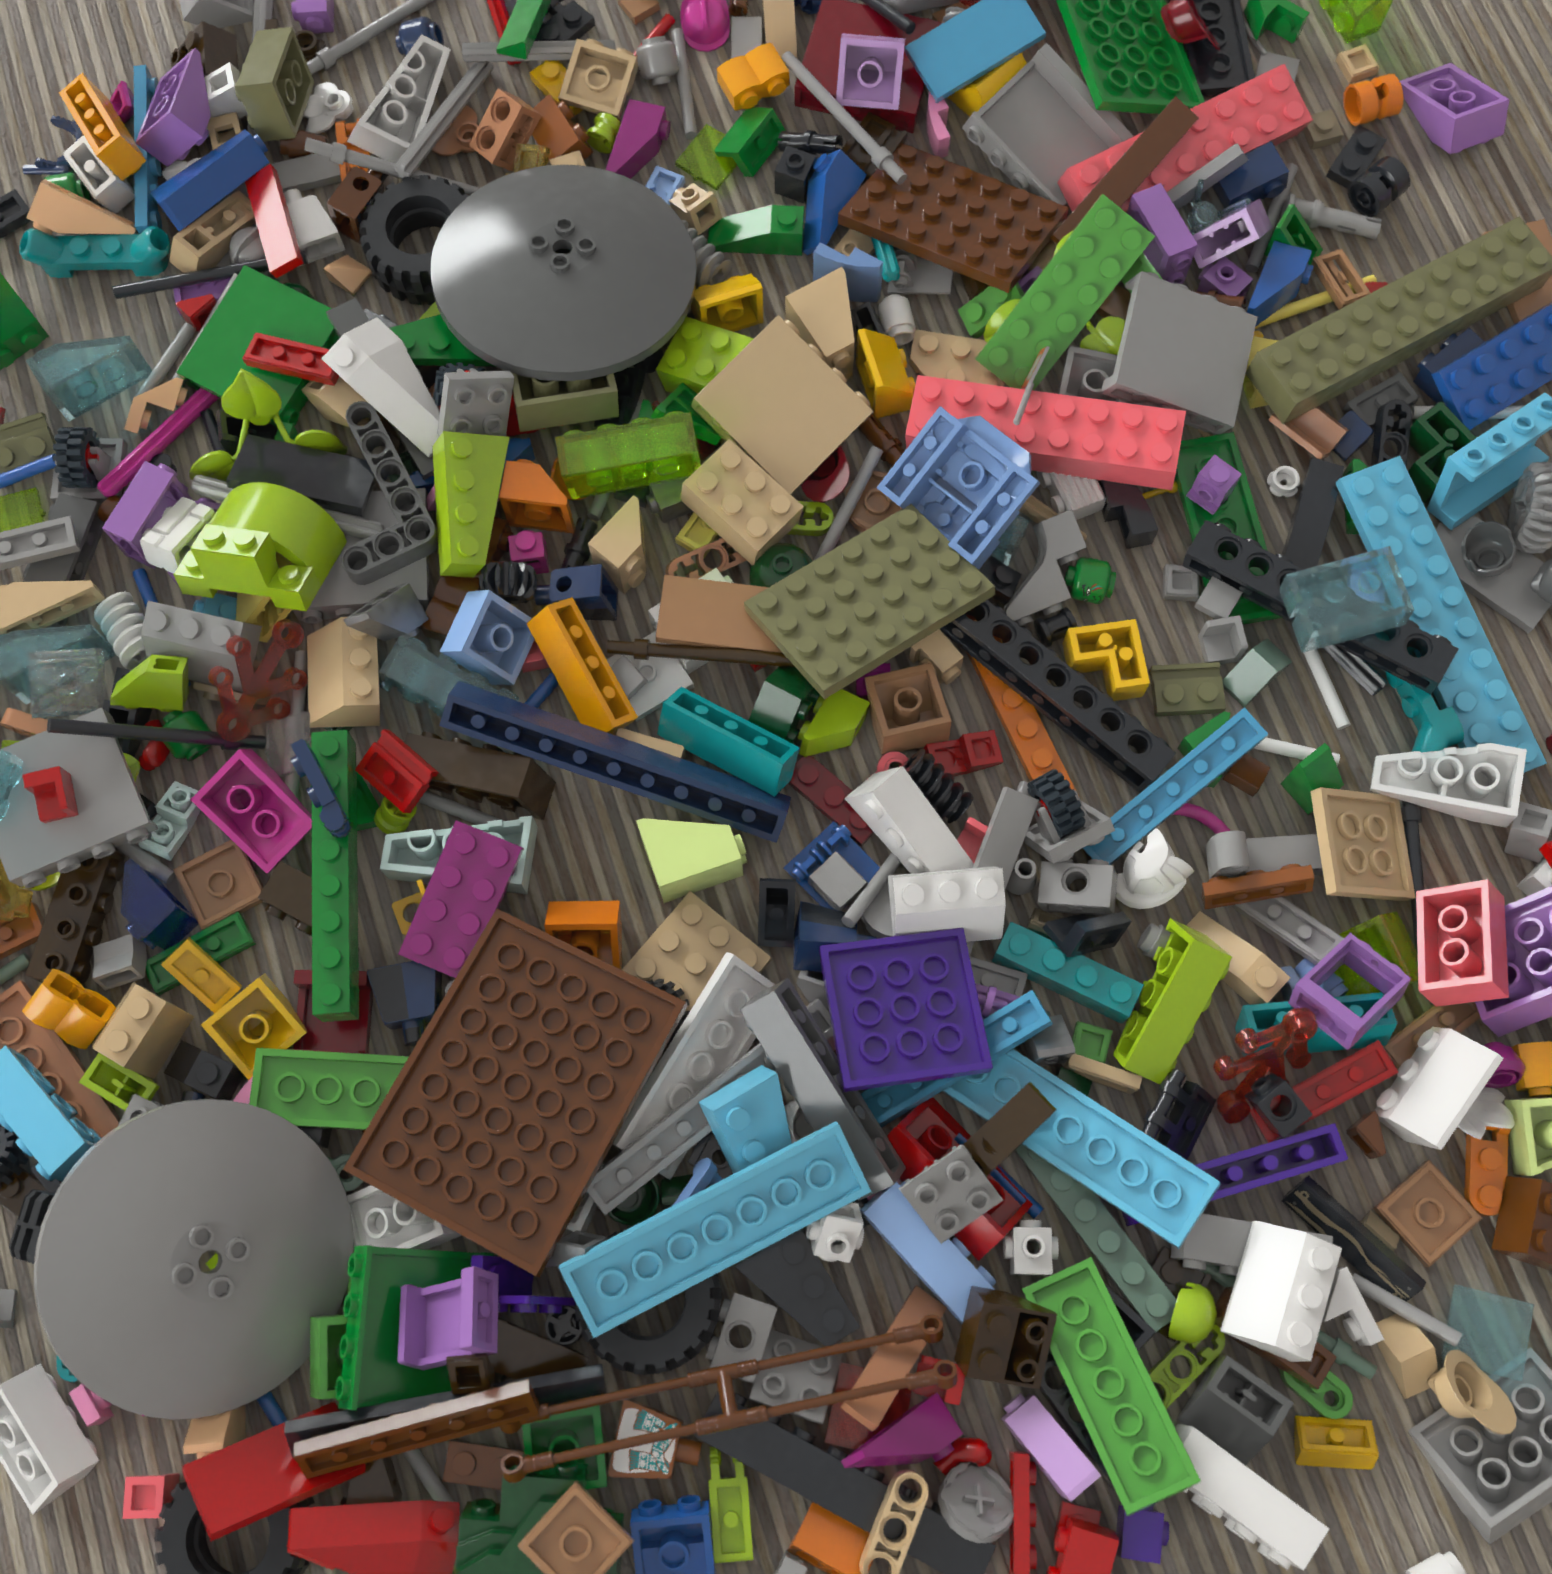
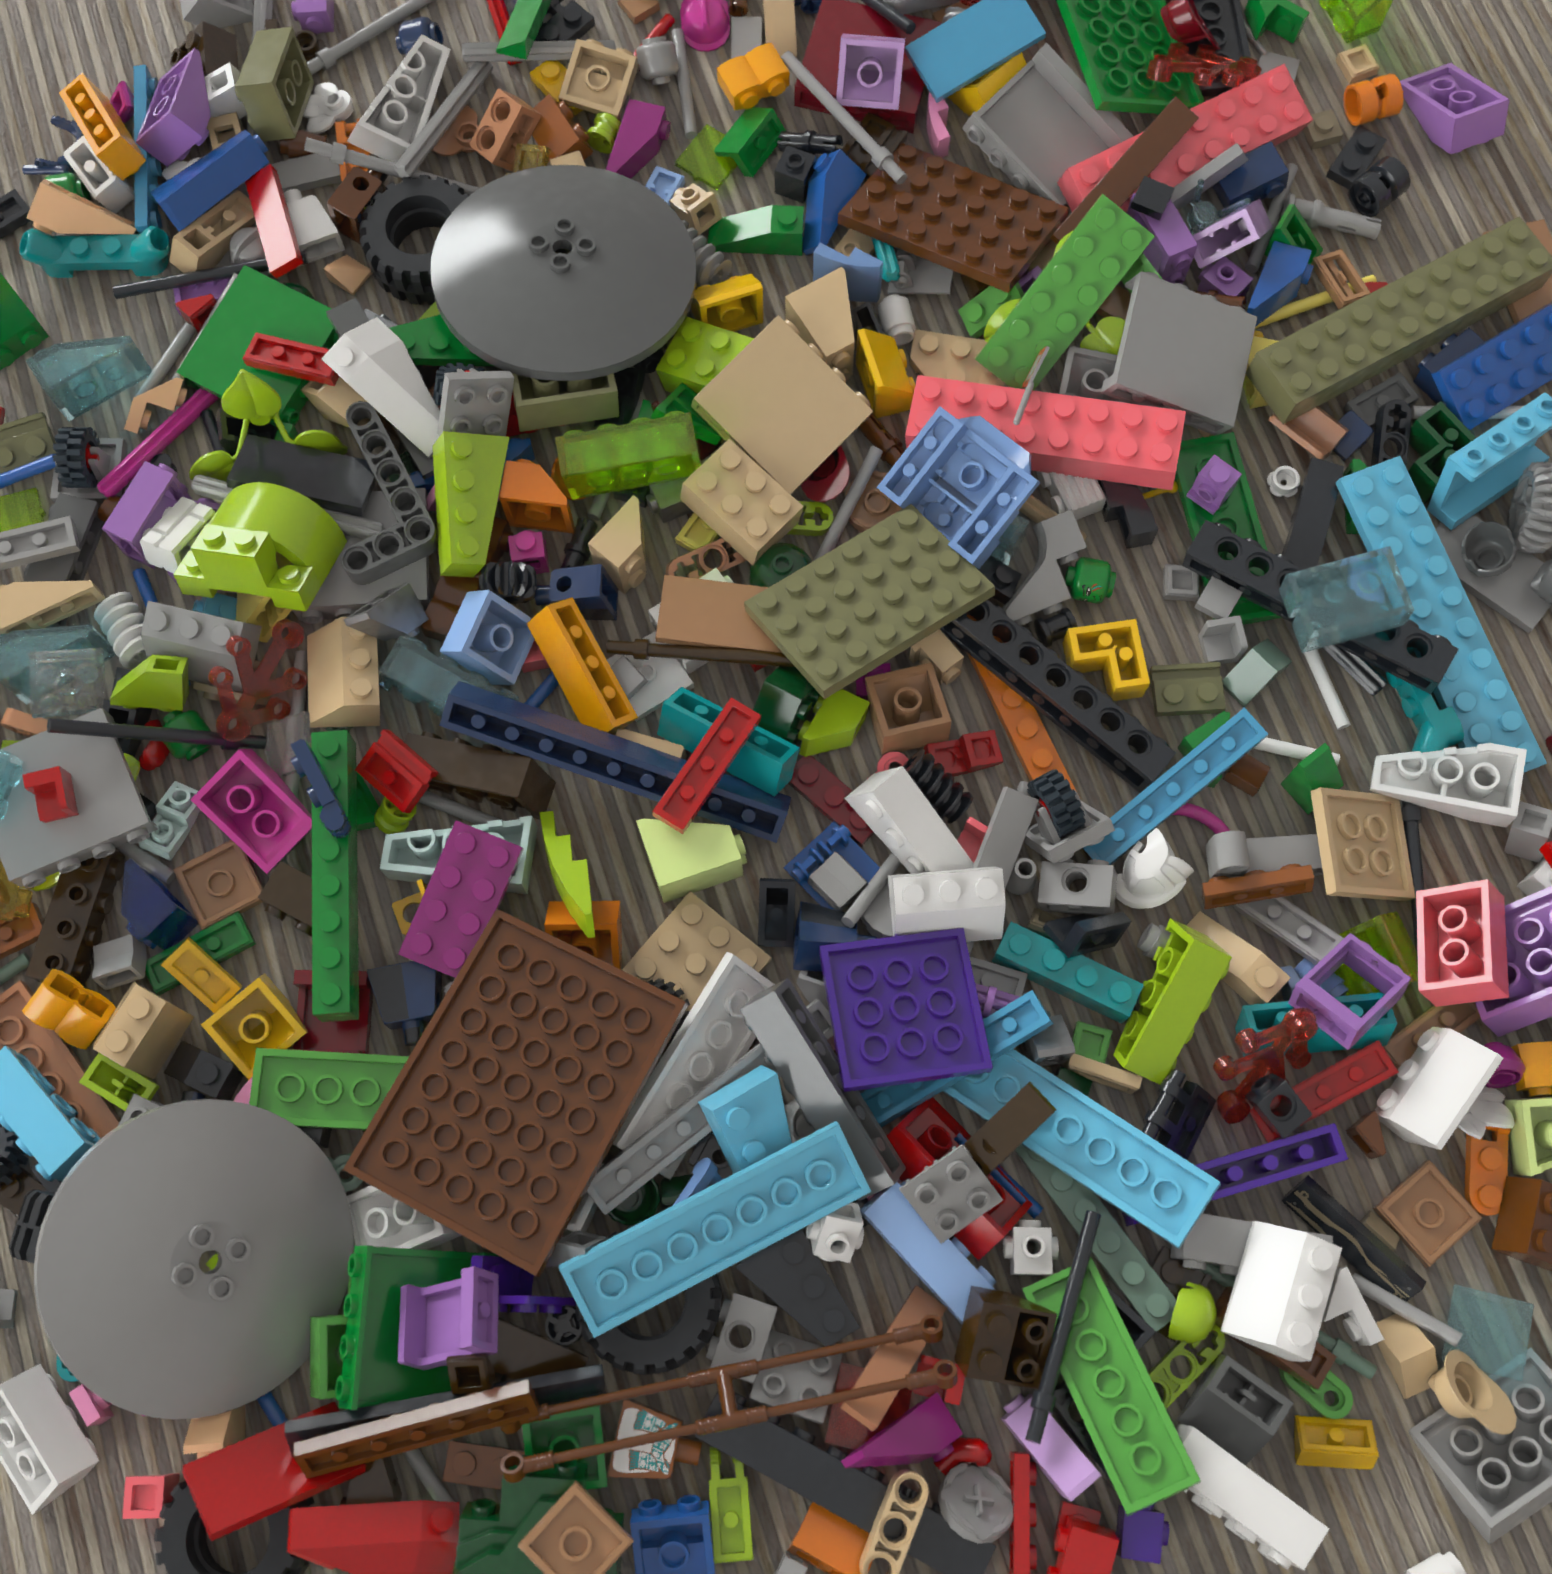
none -> lime slope [539,811,595,938]
none -> red plate [652,697,761,834]
none -> black bar [1025,1210,1101,1445]
none -> black tile [1130,176,1175,220]
none -> clear red plant [1146,43,1262,87]

